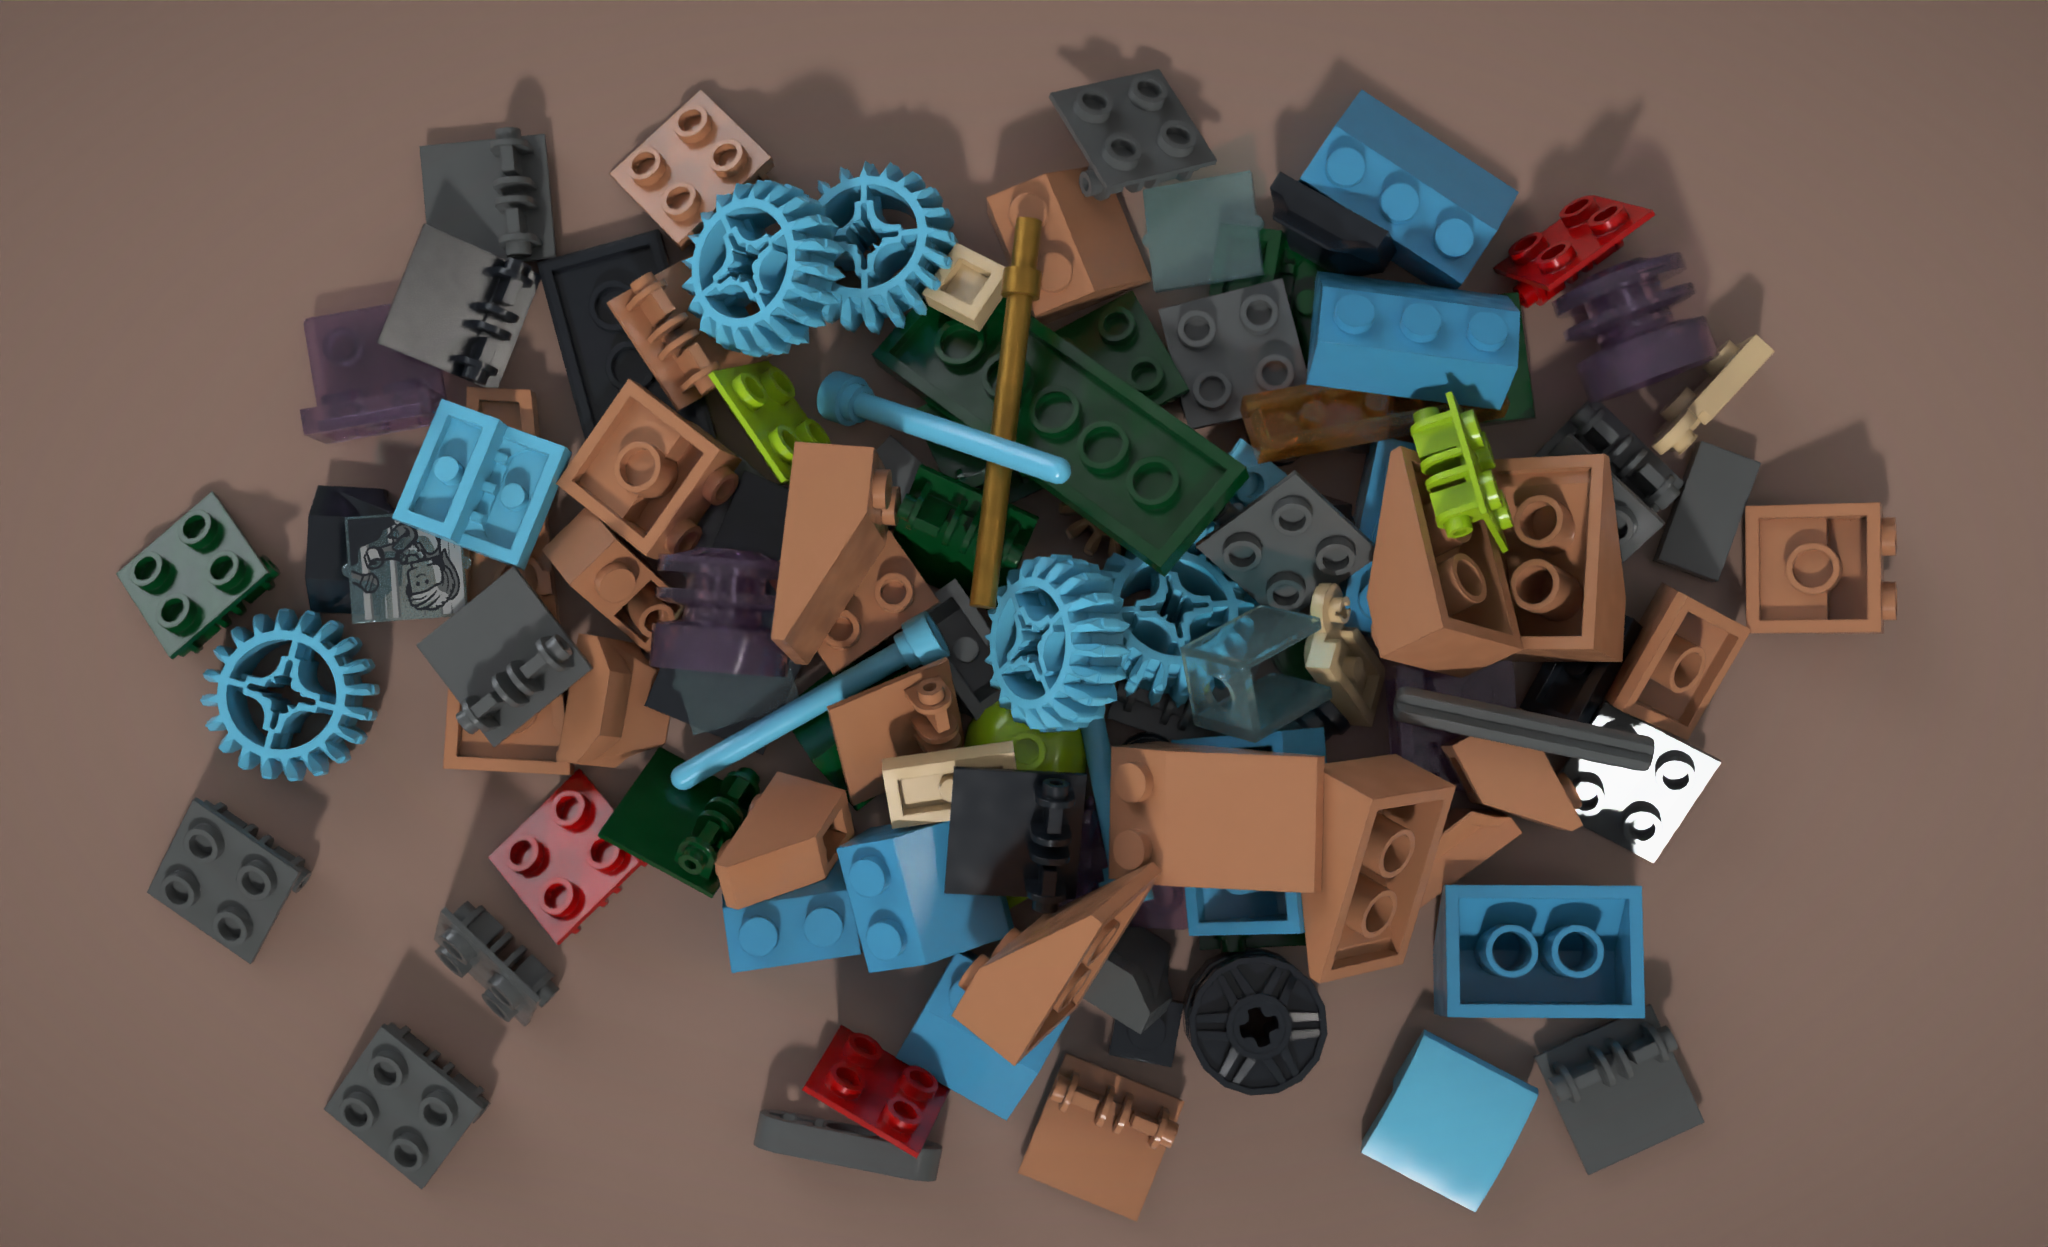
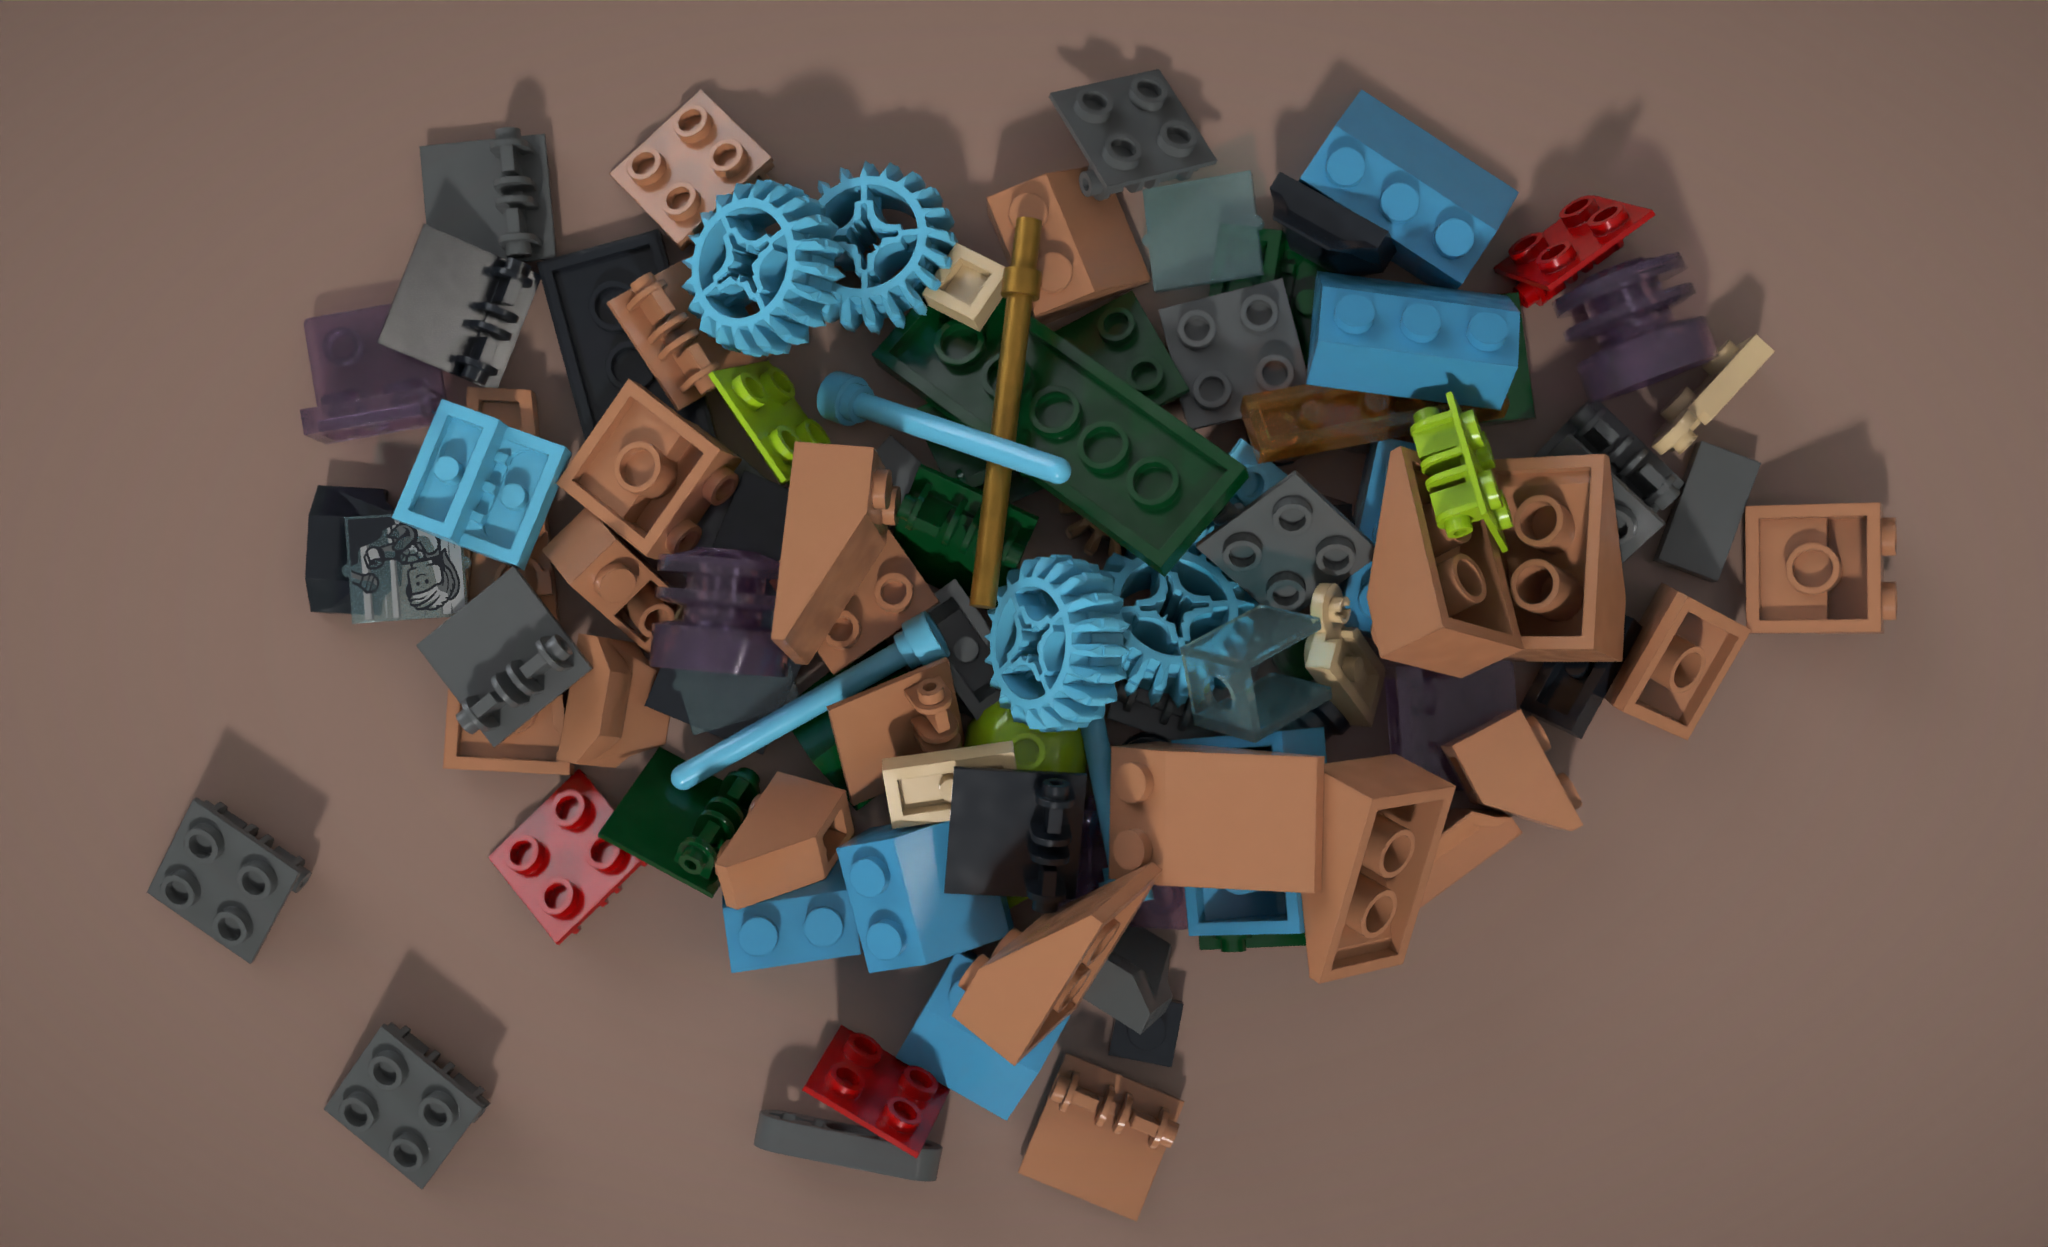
hinge [116,491,281,659] -> none
medium azure gear [200,608,381,781] -> none
dark grey hinge [434,901,560,1027] -> none
black wheel [1182,948,1328,1096] -> none
medium azure slope [1361,1029,1539,1212] -> none
dark grey axle [1393,686,1655,772] -> none
dark azure slope [1433,885,1645,1018] -> none
dark grey hinge [1534,1004,1705,1175] -> none
hinge [1559,700,1721,863] -> none

